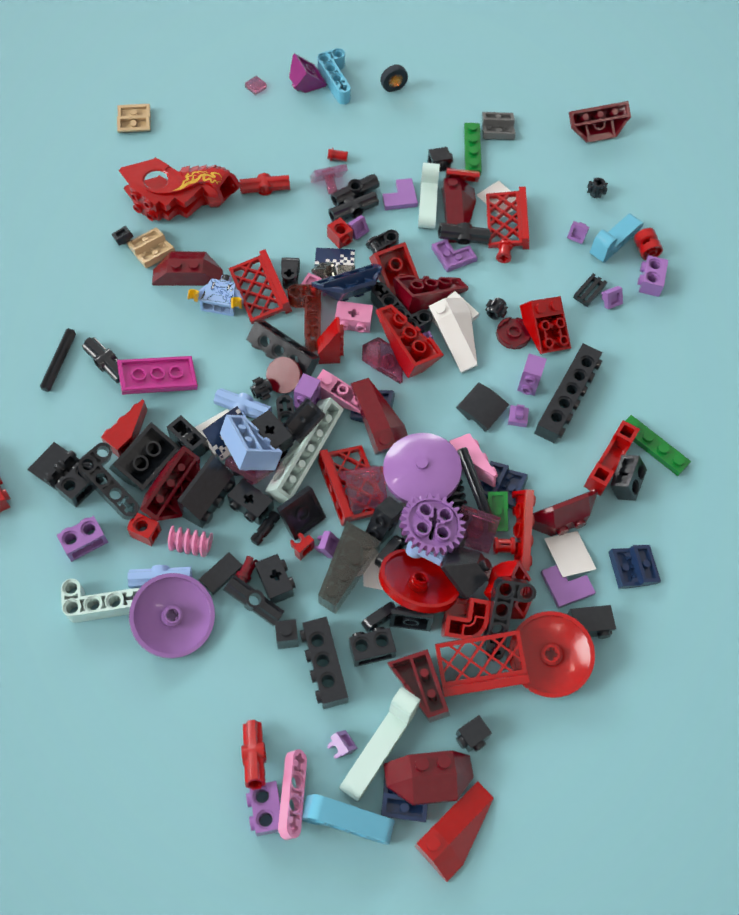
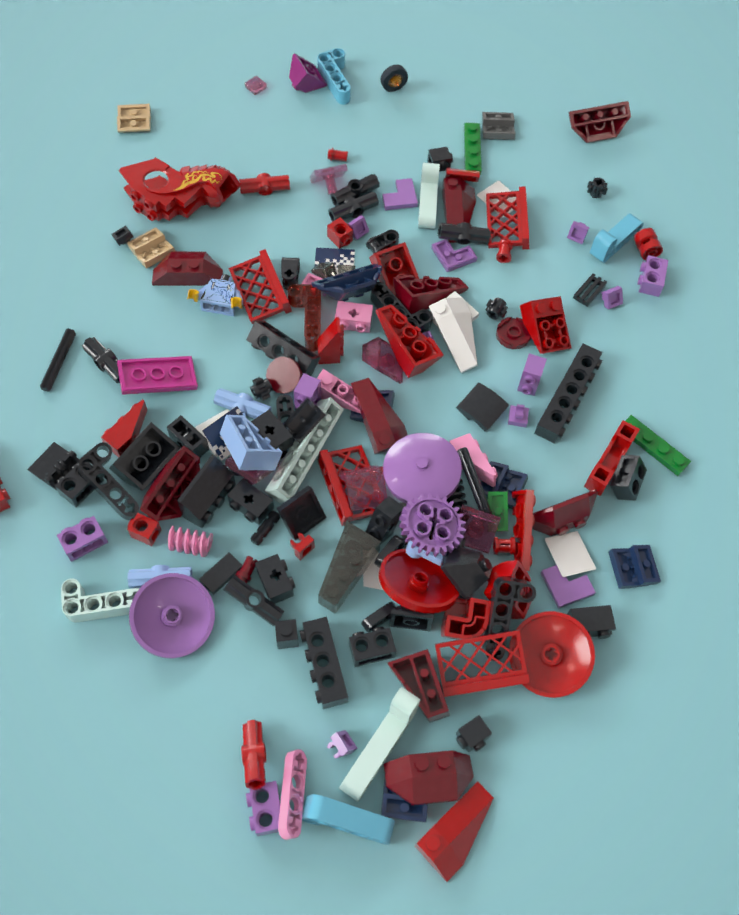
medium lavender tile [314,531,340,558] -> none

